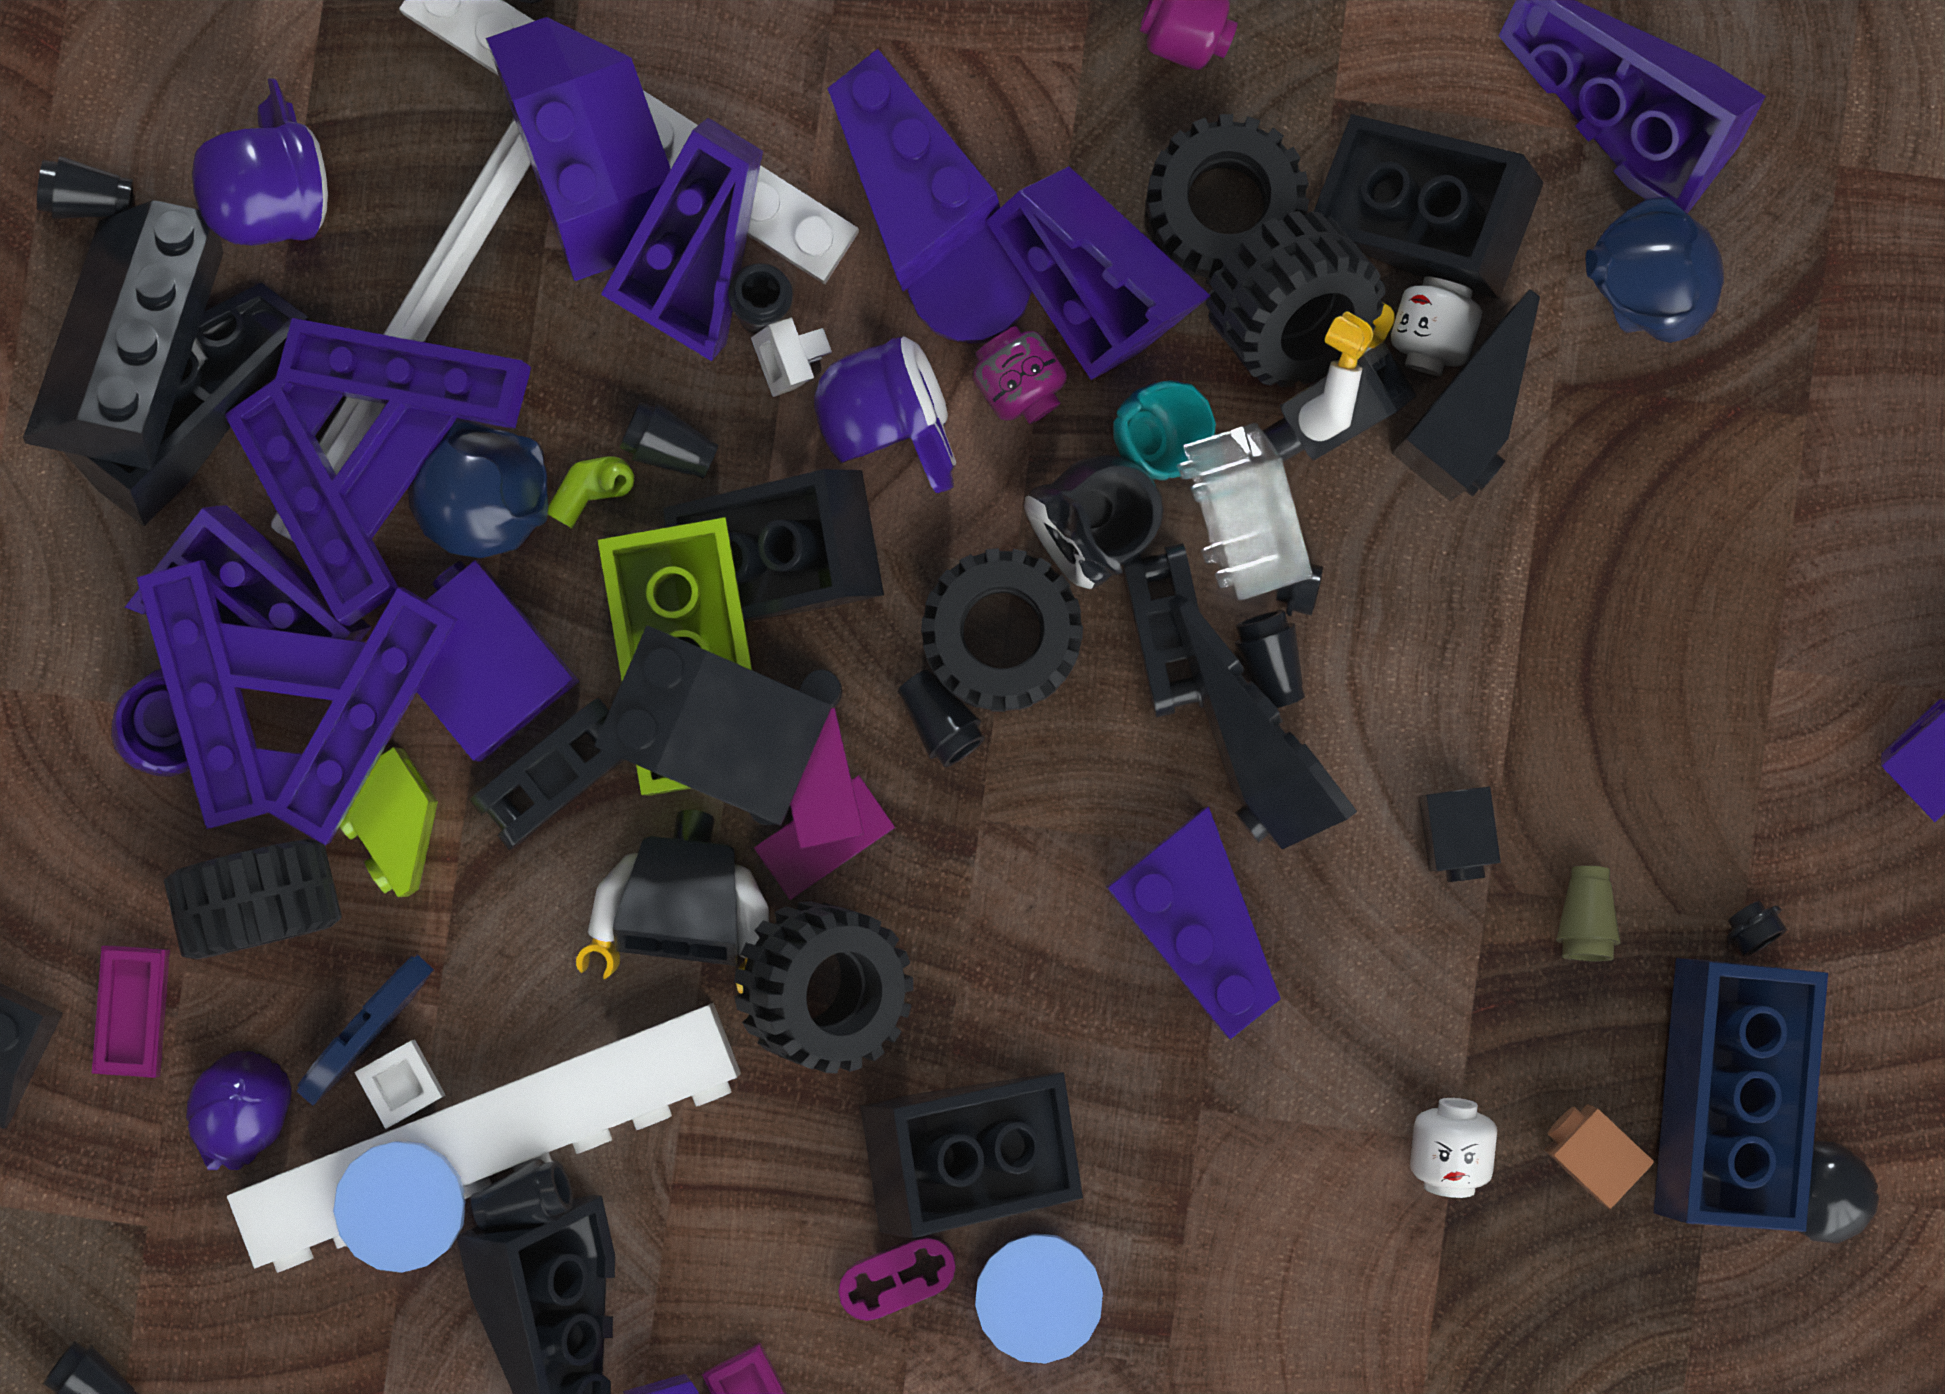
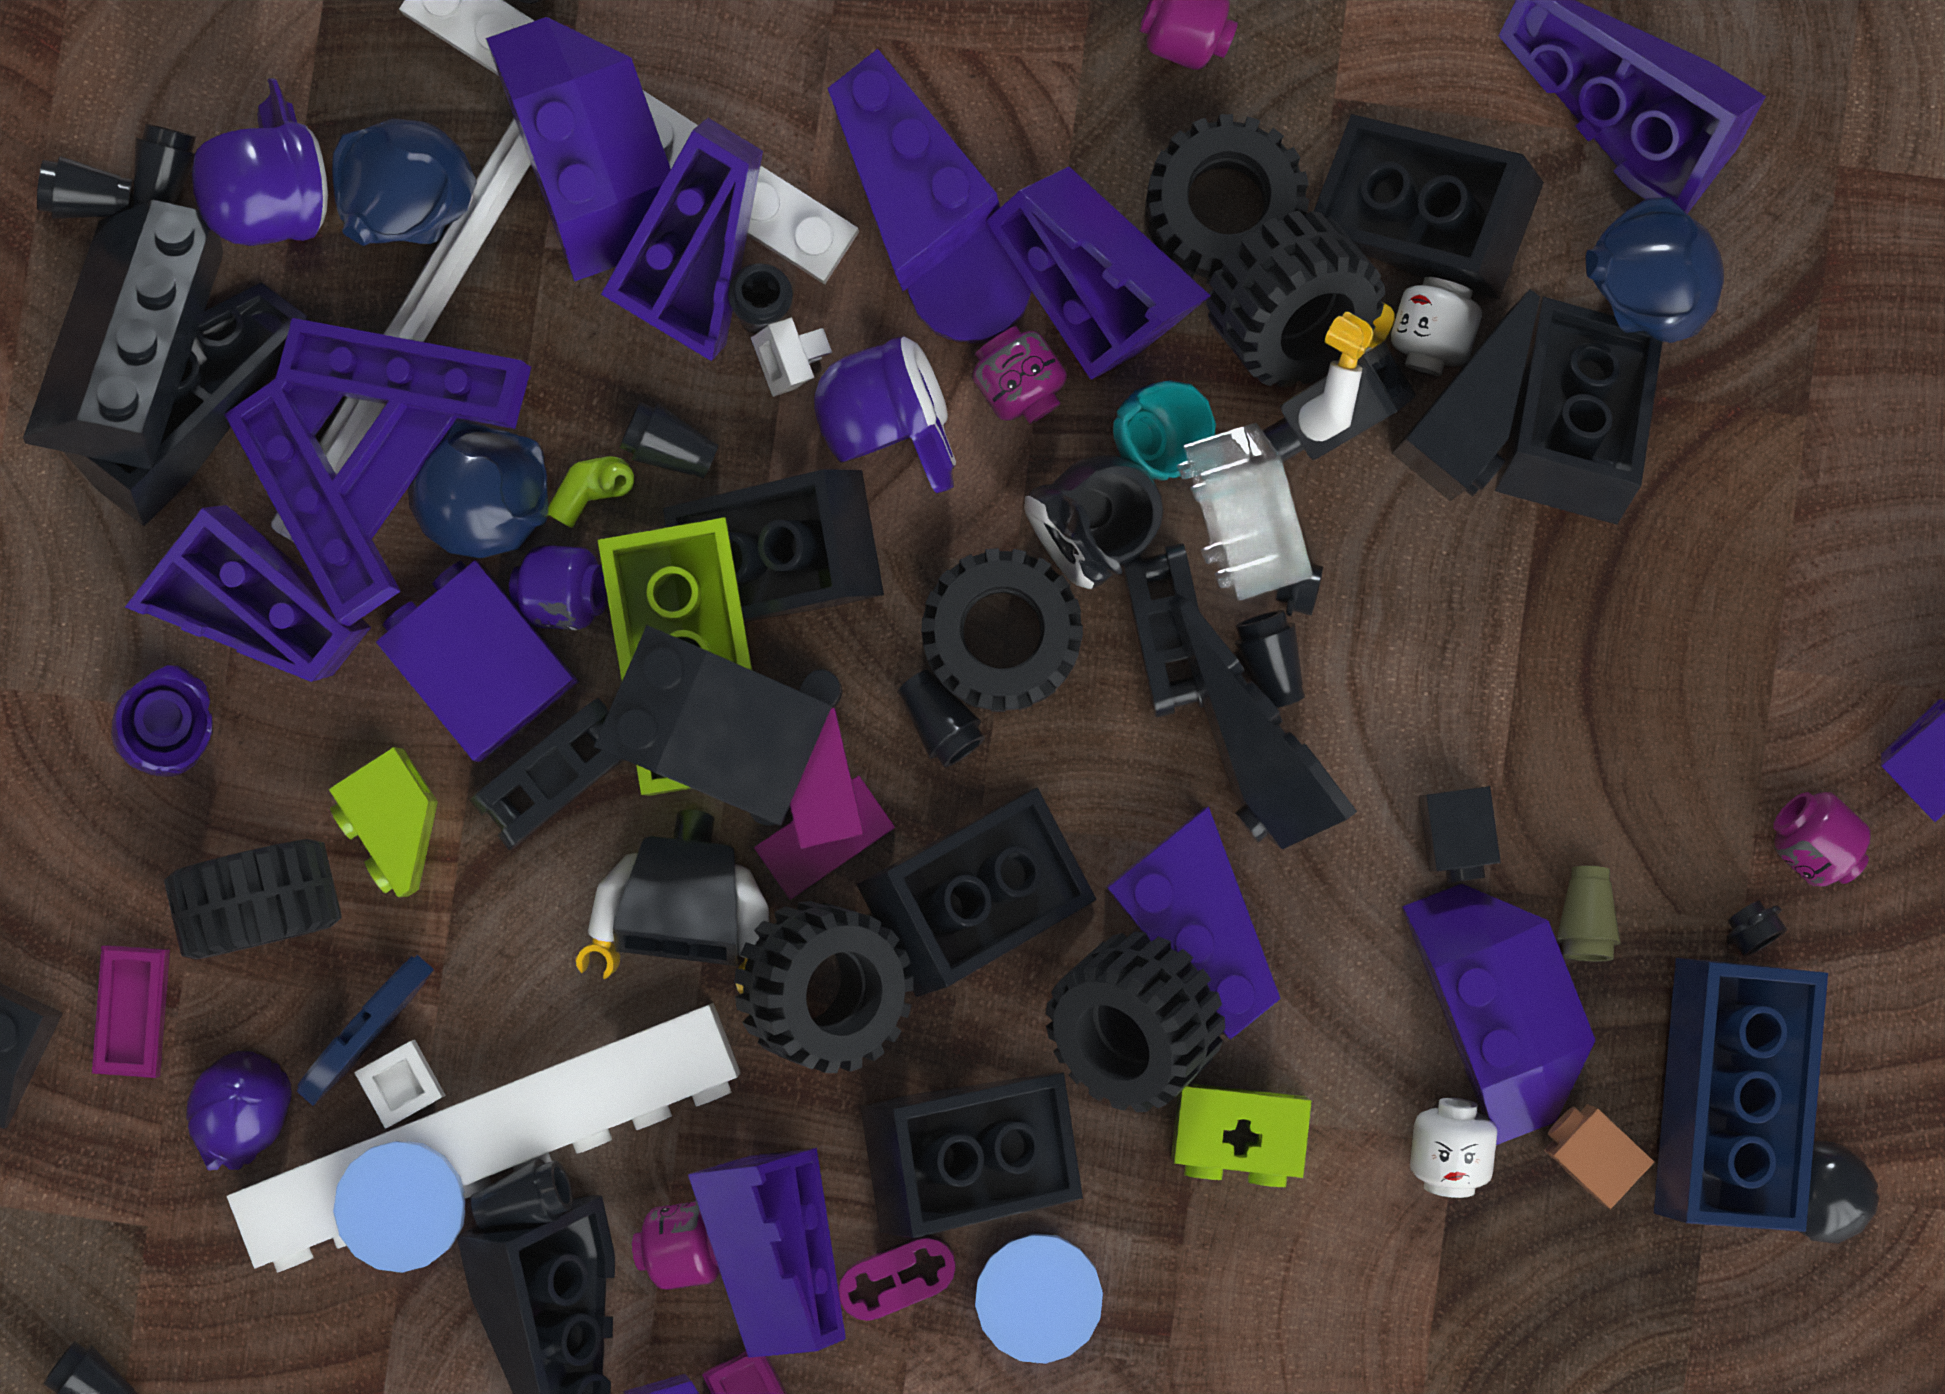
dark purple plate [136,560,458,845] -> none
none -> black cone [133,124,196,207]
none -> dark blue helmet [332,118,477,246]
none -> dark purple head [509,545,608,630]
none -> magenta head [632,1201,720,1290]
none -> dark purple wedge [688,1148,846,1358]
none -> black slope [856,787,1097,997]
none -> black tyre [1045,931,1225,1112]
none -> lime brick [1171,1083,1312,1187]
none -> dark purple wedge [1401,883,1596,1145]
none -> black slope [1495,296,1663,525]
none -> magenta head [1773,792,1871,886]

